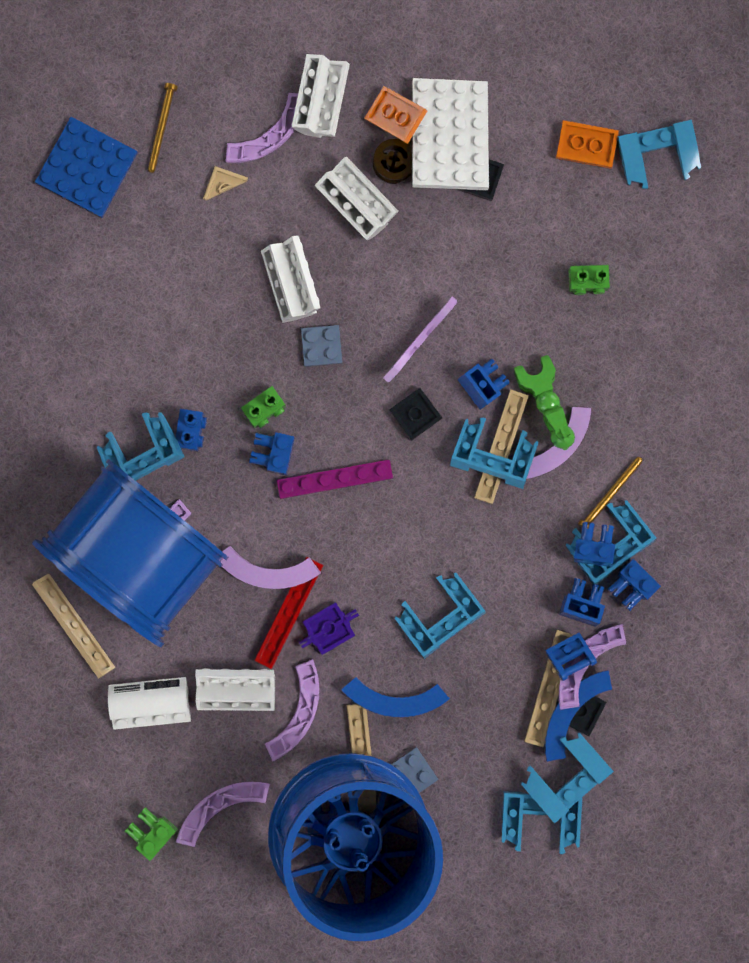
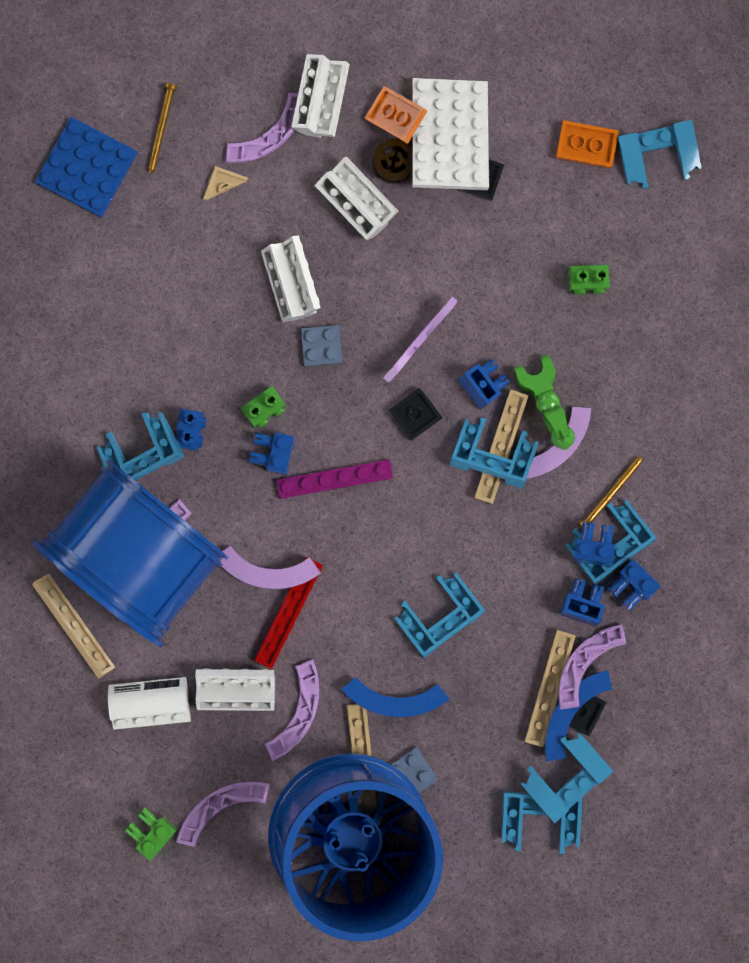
dark purple plate [299,602,359,655] -> none
blue plate [546,632,597,681] -> none

